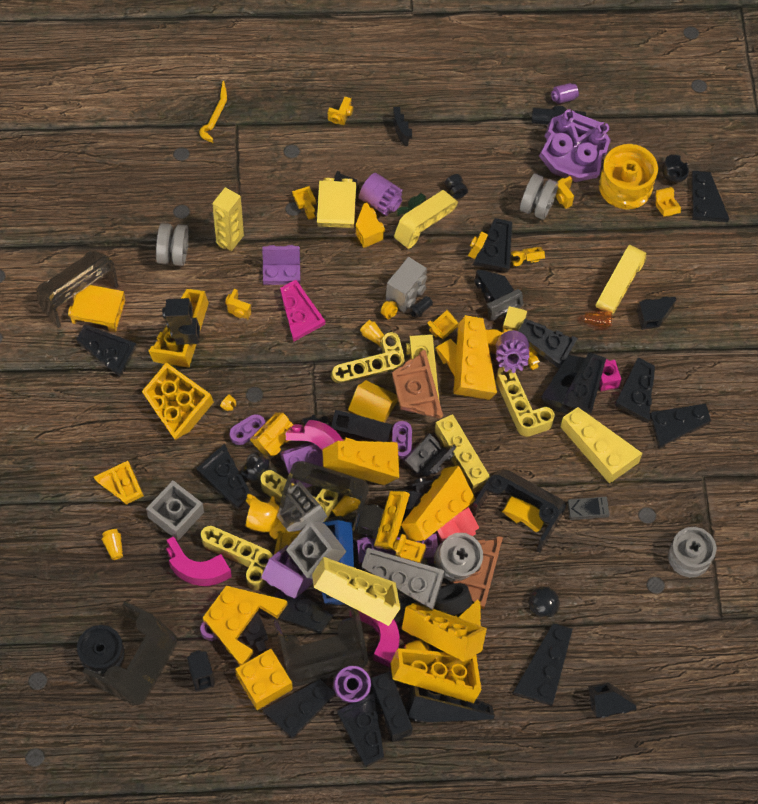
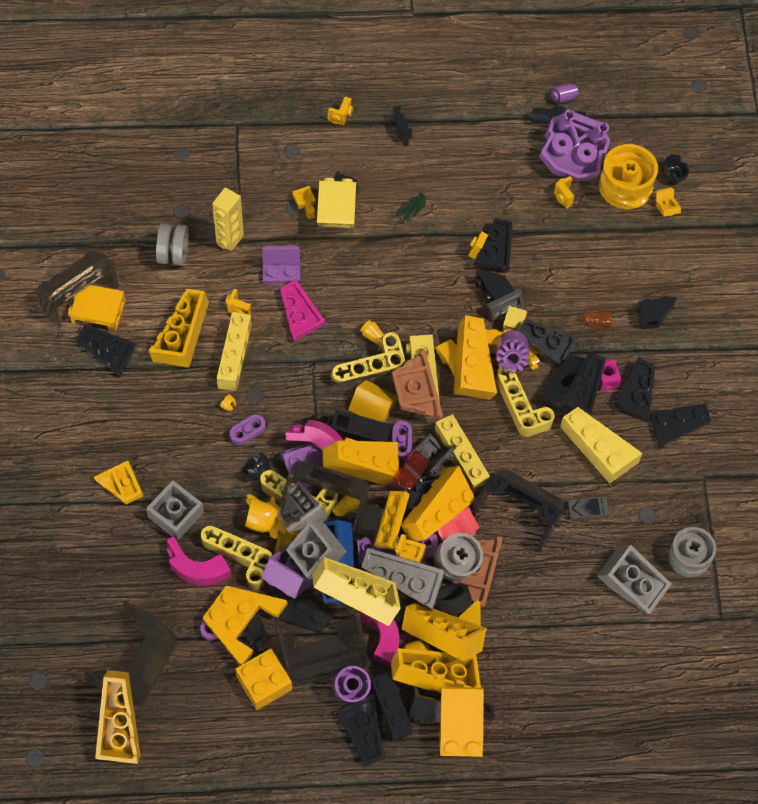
black wheel [77,625,125,677] -> none
yellow cone [101,529,123,560] -> none
yellow wedge [142,362,214,440] -> none
black arch [162,298,200,345] -> none
black brick [187,650,215,692] -> none
black wing [196,443,251,510] -> none
yellow piece [199,81,227,143] -> none
yellow brick [250,413,293,456] -> none
black wing [263,680,335,739] -> none
yellow slope [355,202,385,248] -> none
medium lavender gear [359,173,403,216] -> none
yellow plate [381,301,398,319] -> none
light grey brick [386,257,427,313] -> none
light yellow beam [394,190,458,249] -> none
black pin [409,296,433,318] -> none
yellow bracket [427,310,459,340] -> none
black wheel [445,174,468,199] -> none
yellow slope [502,496,544,532] -> none
yellow plate [511,247,545,266] -> none
black wing [513,623,573,706] -> none
light grey wheel [520,173,558,220] -> none
black hair [528,587,560,617] -> none
black slope [589,682,636,718] -> none
light yellow beam [596,245,646,315] -> none
black wing [691,171,729,222] -> none
none -> yellow wedge [95,670,141,764]
none -> light yellow brick [217,312,252,392]
none -> clear red slope [394,449,430,491]
none -> yellow slope [439,687,484,757]
none -> light grey slope [597,545,671,615]

